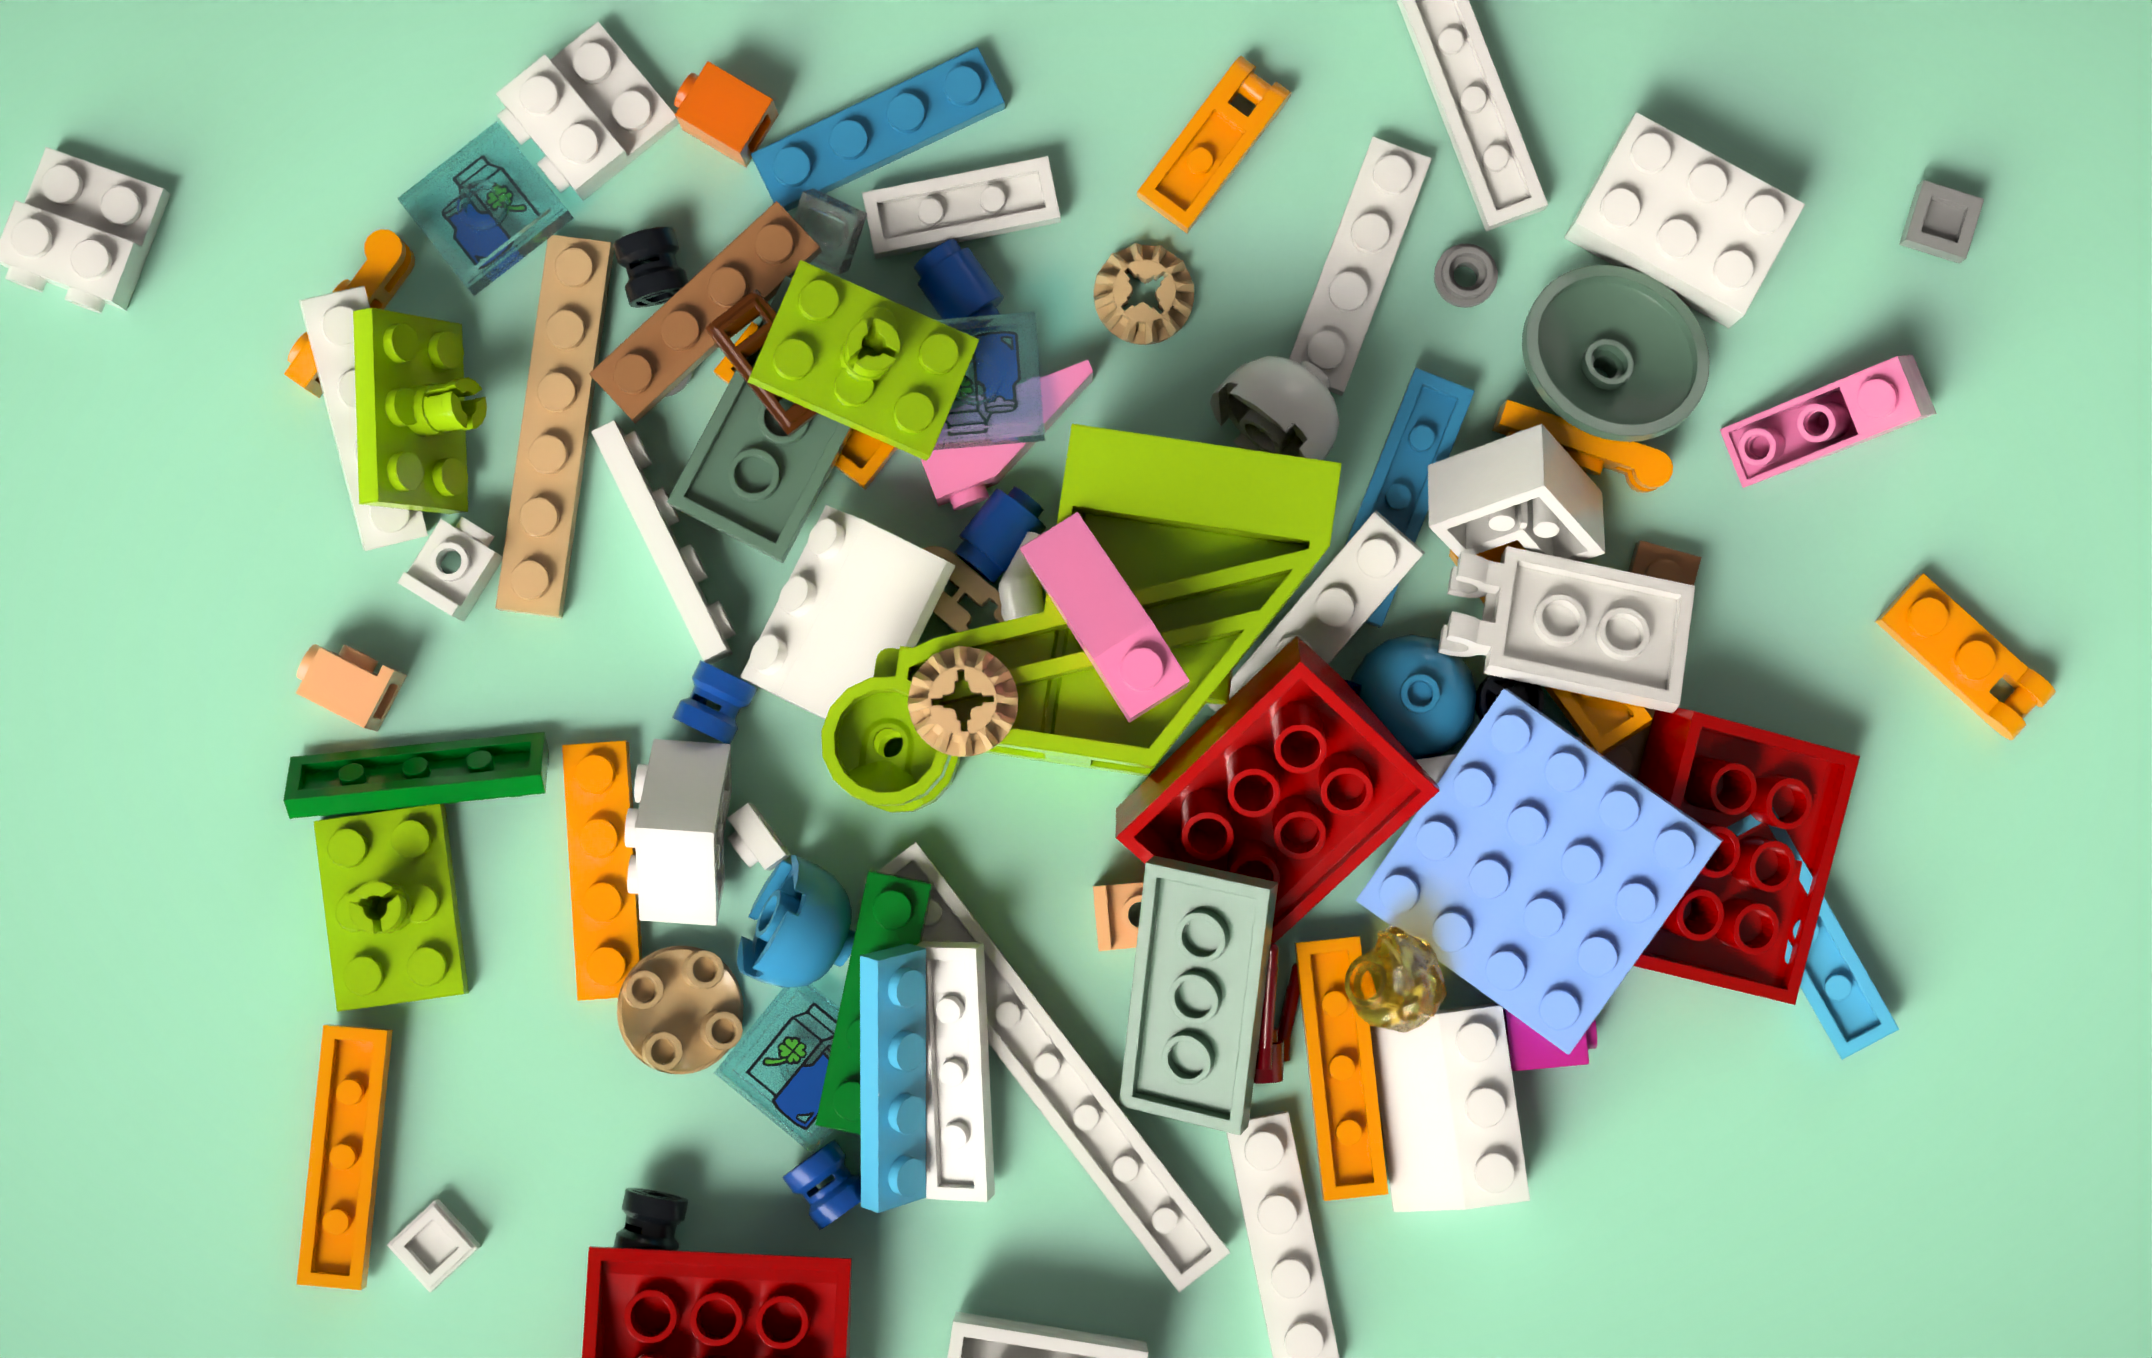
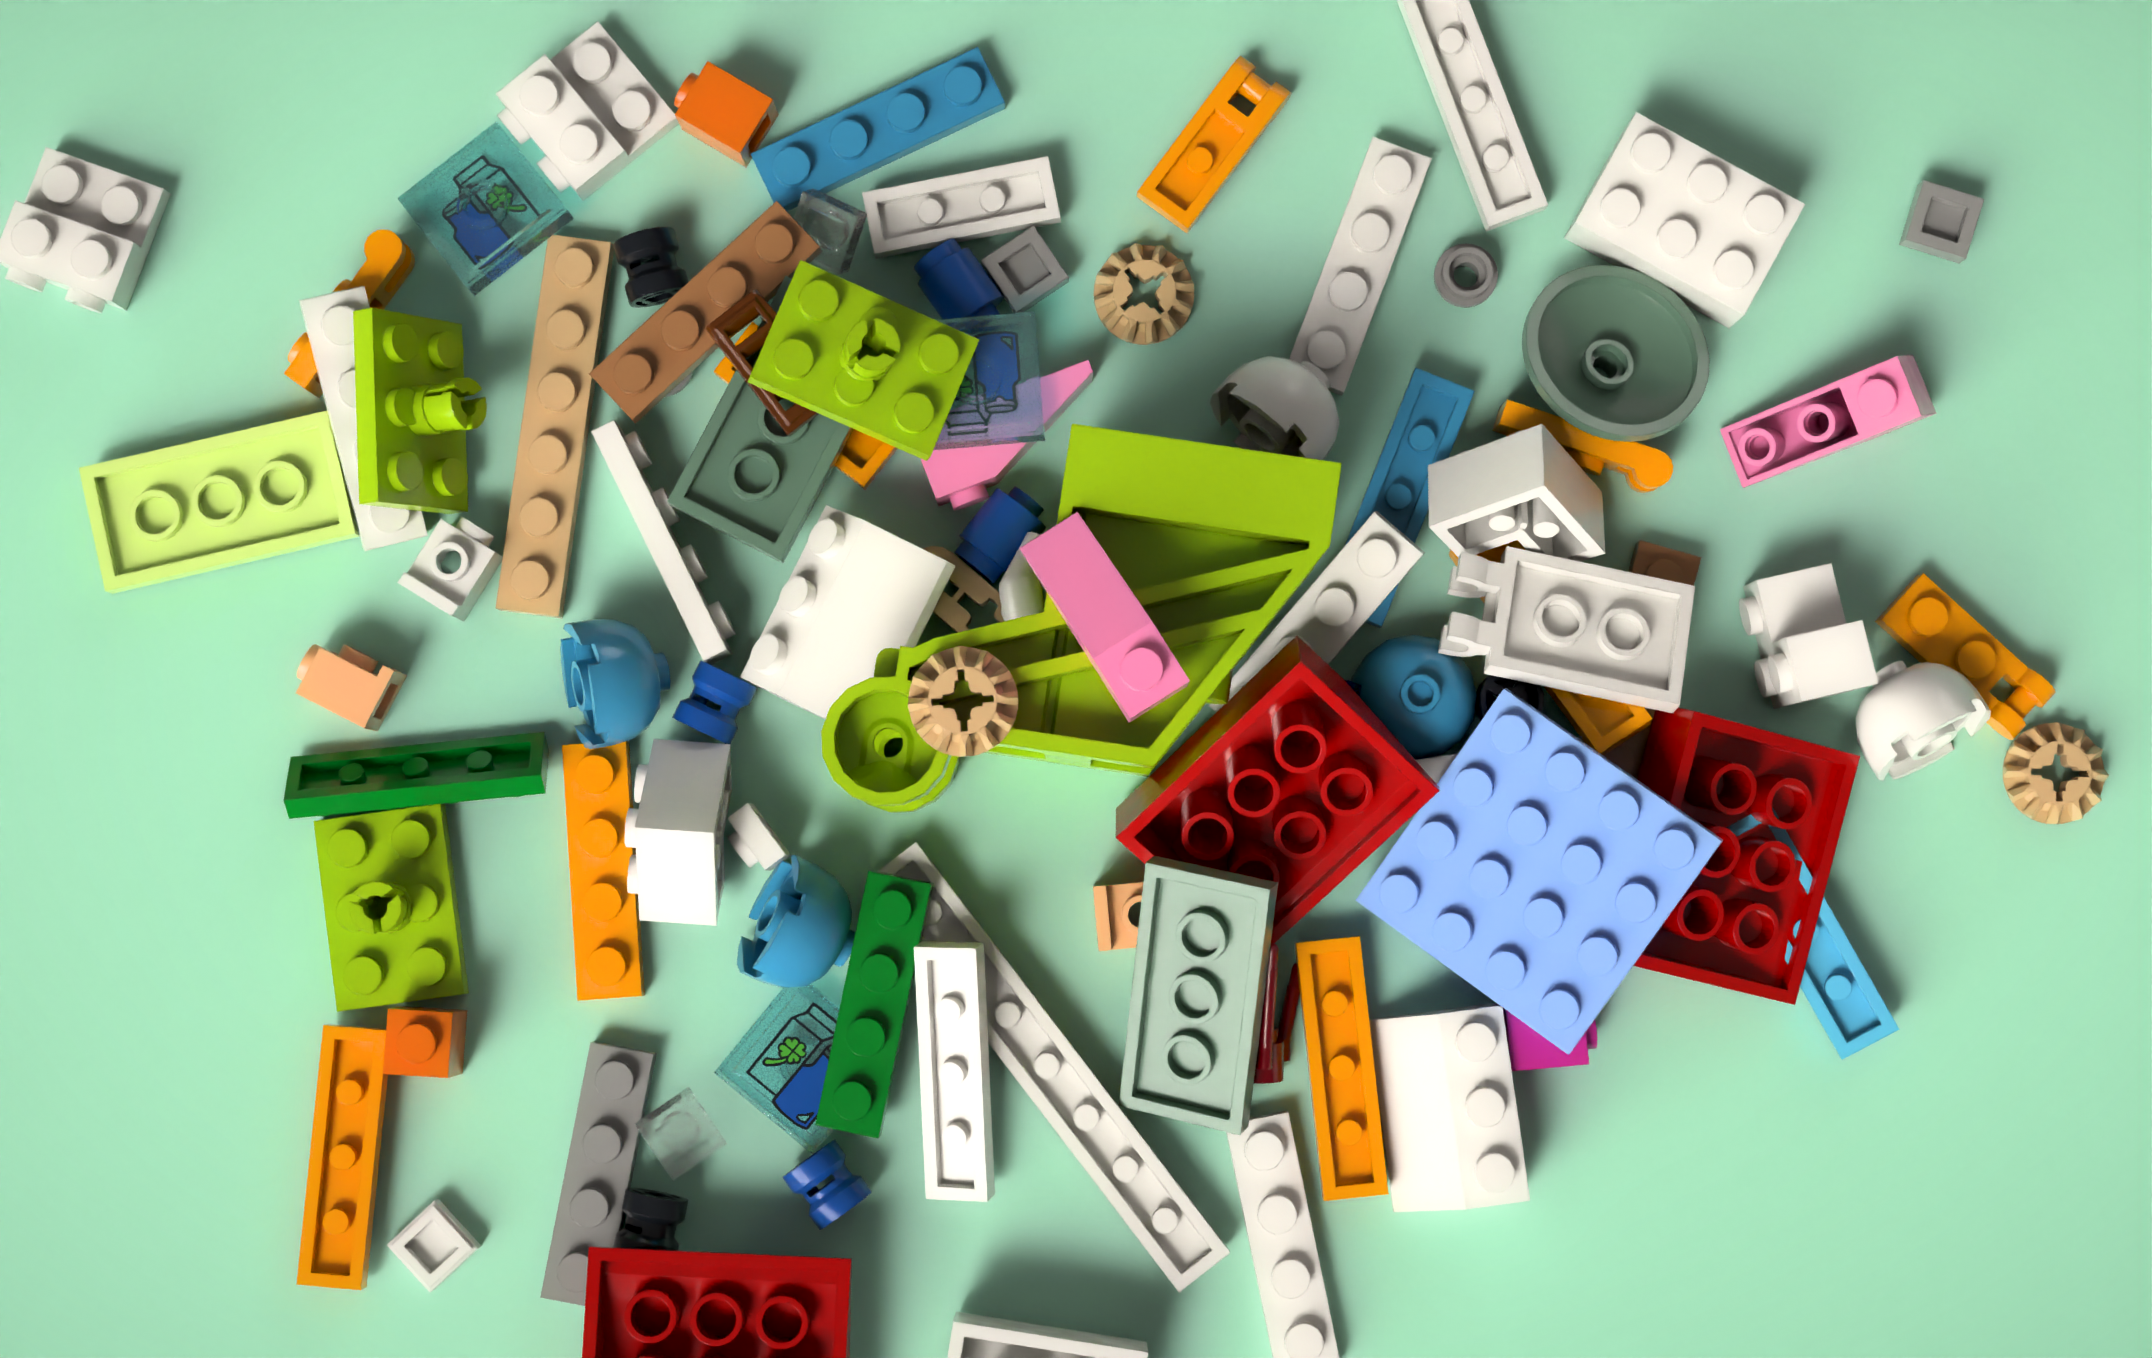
tan dish [617,946,744,1074] -> none
medium azure plate [860,943,926,1213] -> none
clear yellow head [1345,925,1447,1033] -> none
none -> yellowish green plate [79,410,360,594]
none -> orange brick [383,1006,467,1078]
none -> light grey plate [540,1041,657,1306]
none -> dark azure cylinder [560,619,671,749]
none -> clear plate [635,1087,727,1181]
none -> light grey plate [981,225,1069,317]
none -> white brick [1739,563,1879,709]
none -> white cylinder [1856,661,1991,781]
none -> tan gear [2003,722,2109,824]

